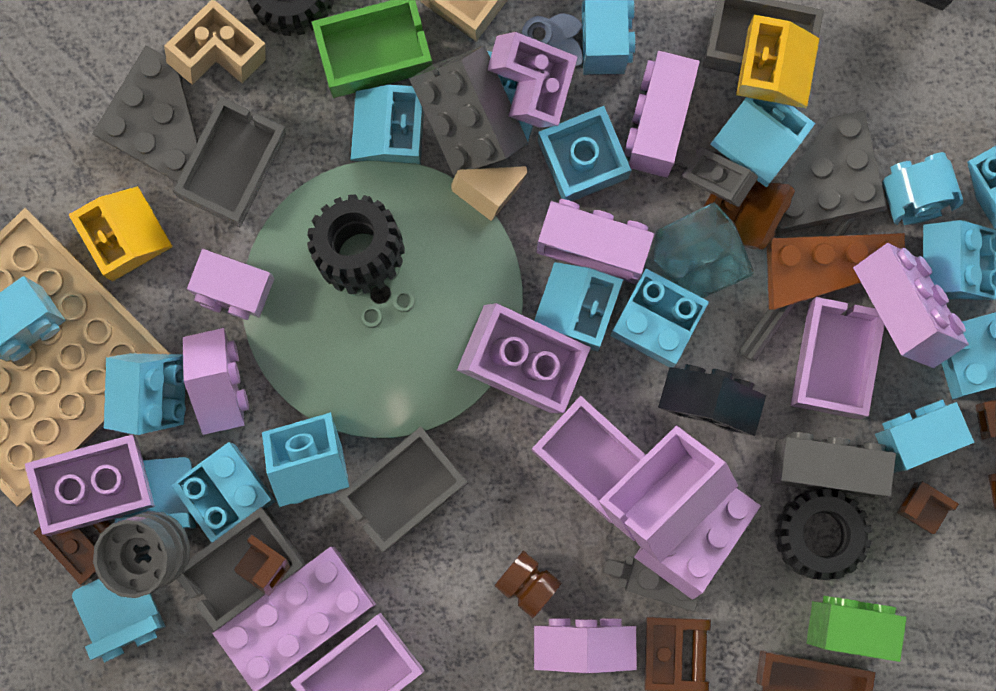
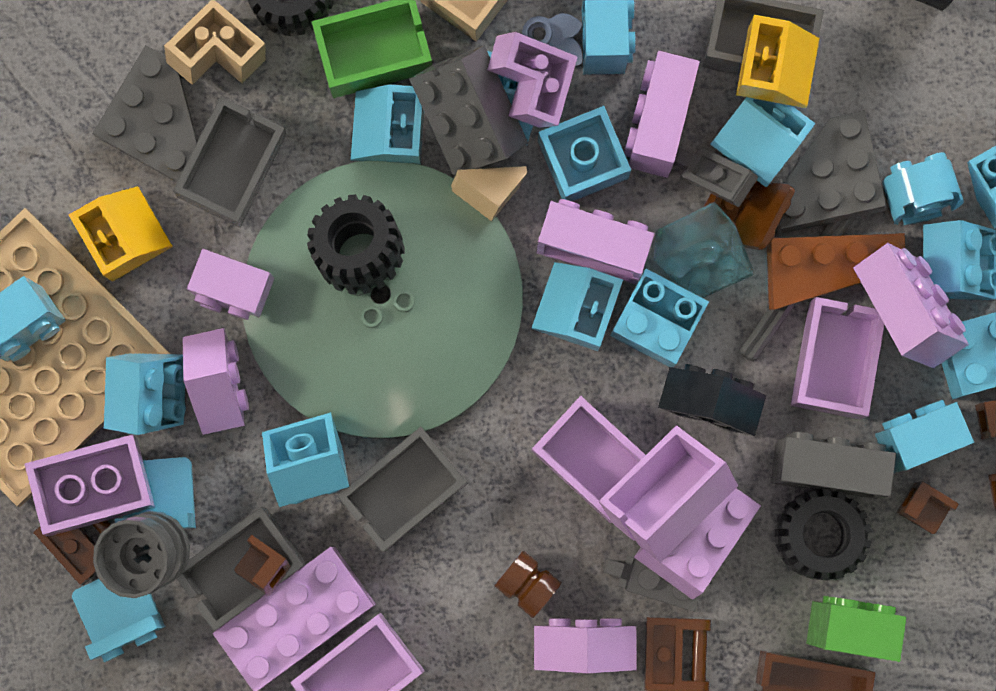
medium azure slope [171,442,276,542] -> none
lavender brick [457,303,591,413] -> none

